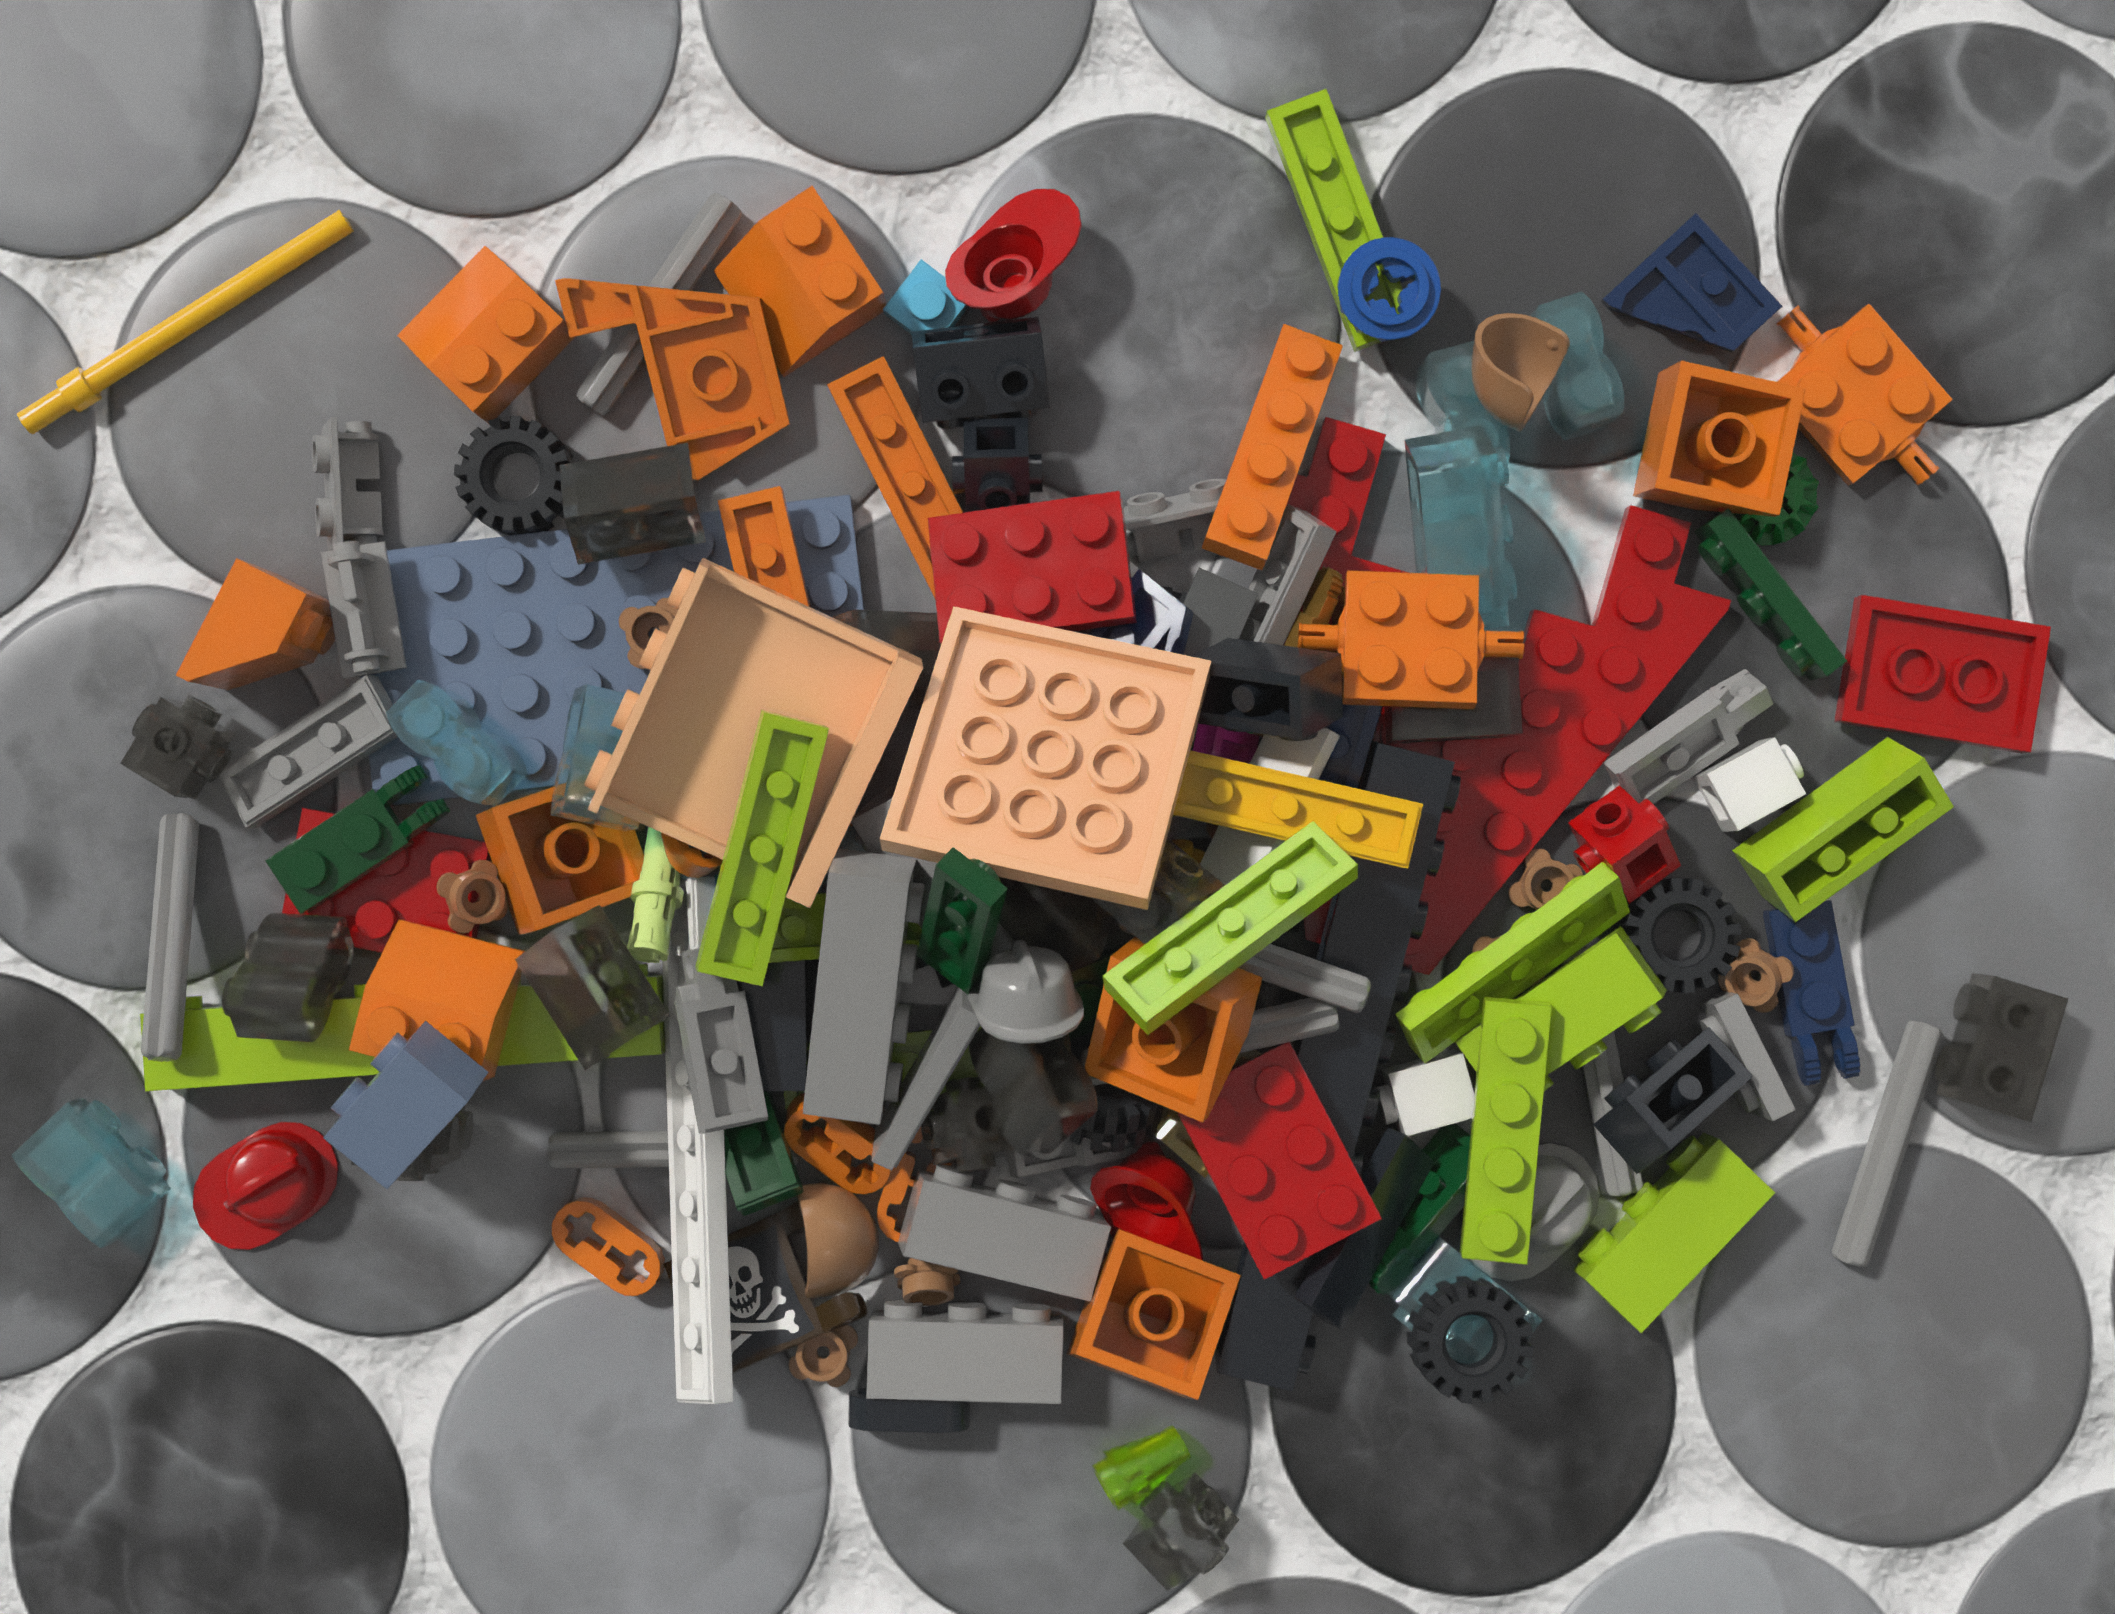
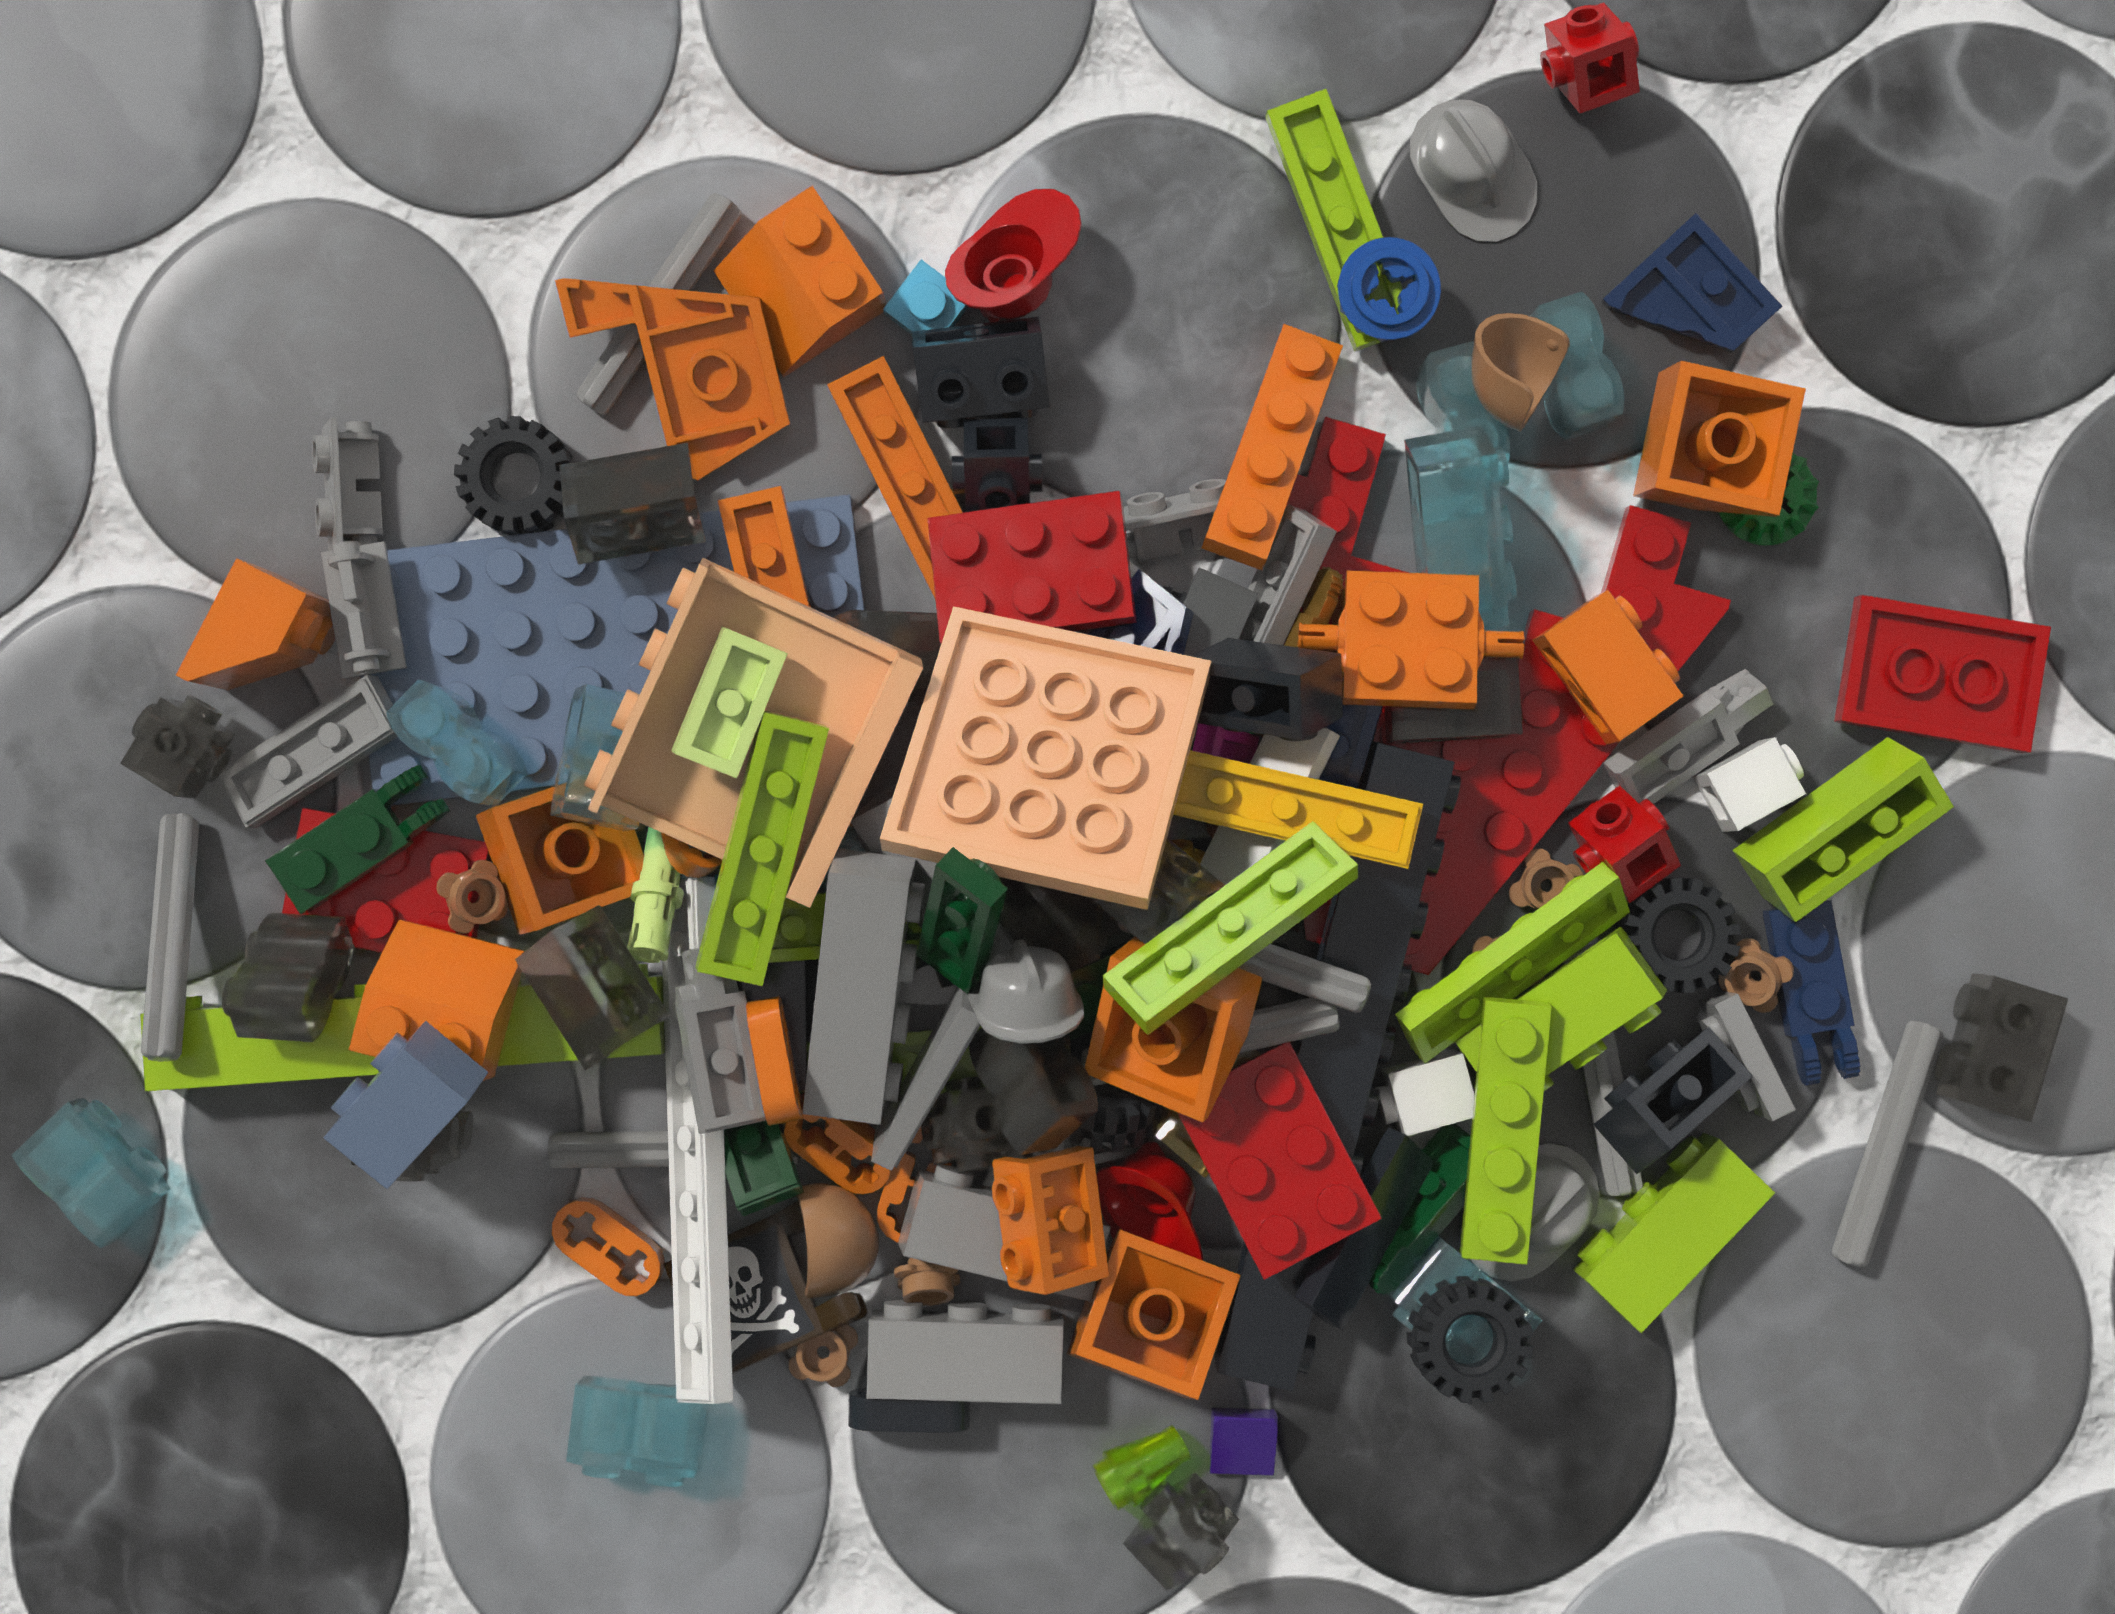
yellow bar [17,210,354,435] -> none
red piece [193,1122,338,1250] -> none
orange slope [397,246,575,424] -> none
medium nougat plate [618,598,678,669] -> none
dark green plate [1694,509,1847,681] -> none
orange plate [1776,304,1953,486] -> none
none -> clear light blue brick [566,1376,709,1487]
none -> yellowish green plate [671,626,788,778]
none -> orange beam [746,996,802,1126]
none -> orange bracket [992,1146,1109,1295]
none -> dark purple slope [1210,1408,1278,1475]
none -> light grey piece [1410,100,1537,242]
none -> orange brick [1532,589,1683,745]
none -> red brick [1540,2,1640,113]

